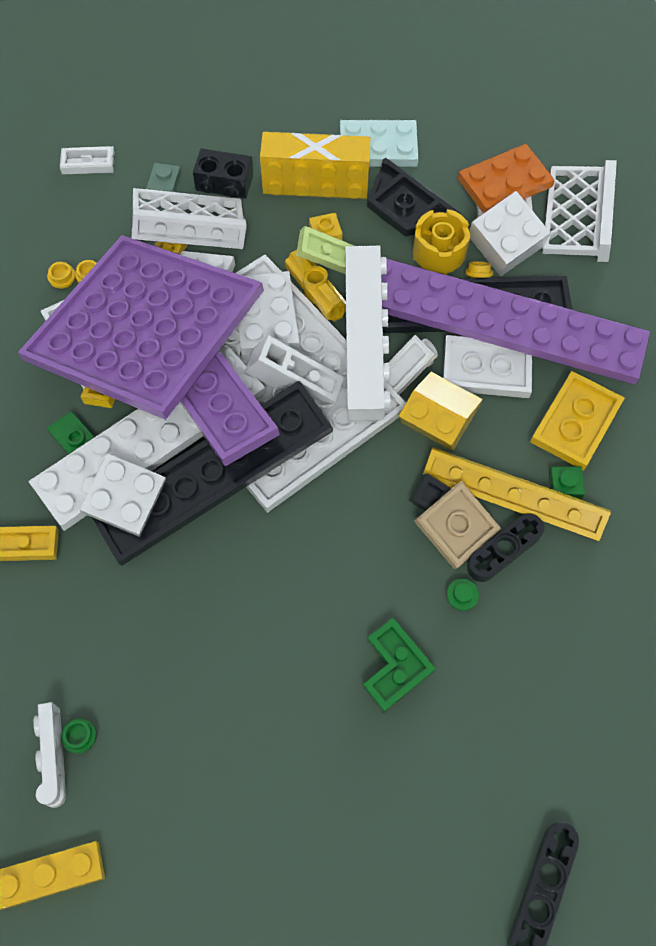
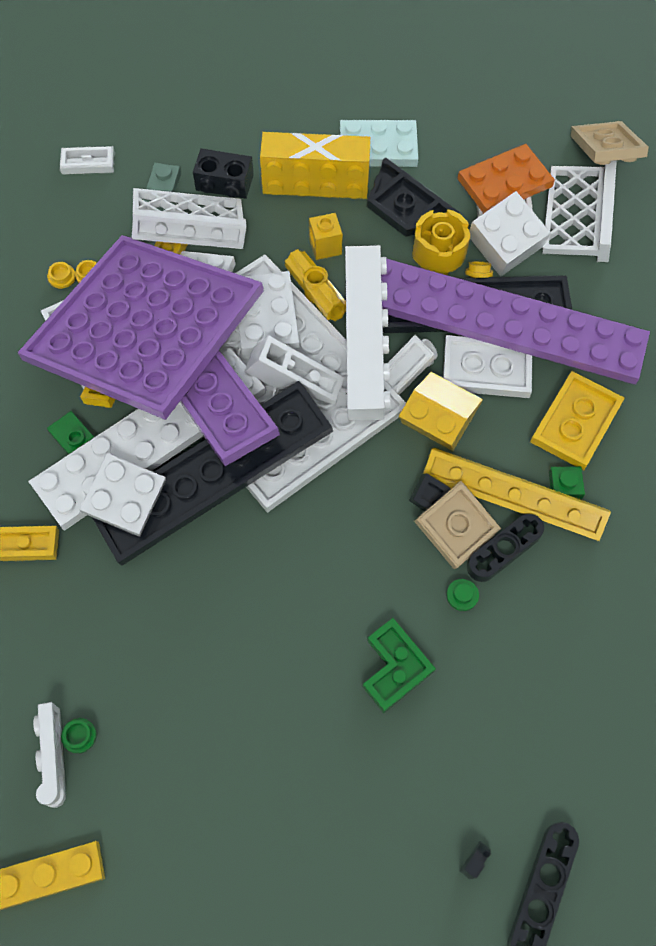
yellowish green plate [296,226,354,274] -> none
none -> black tile [460,841,491,879]
none -> tan plate [571,121,649,165]

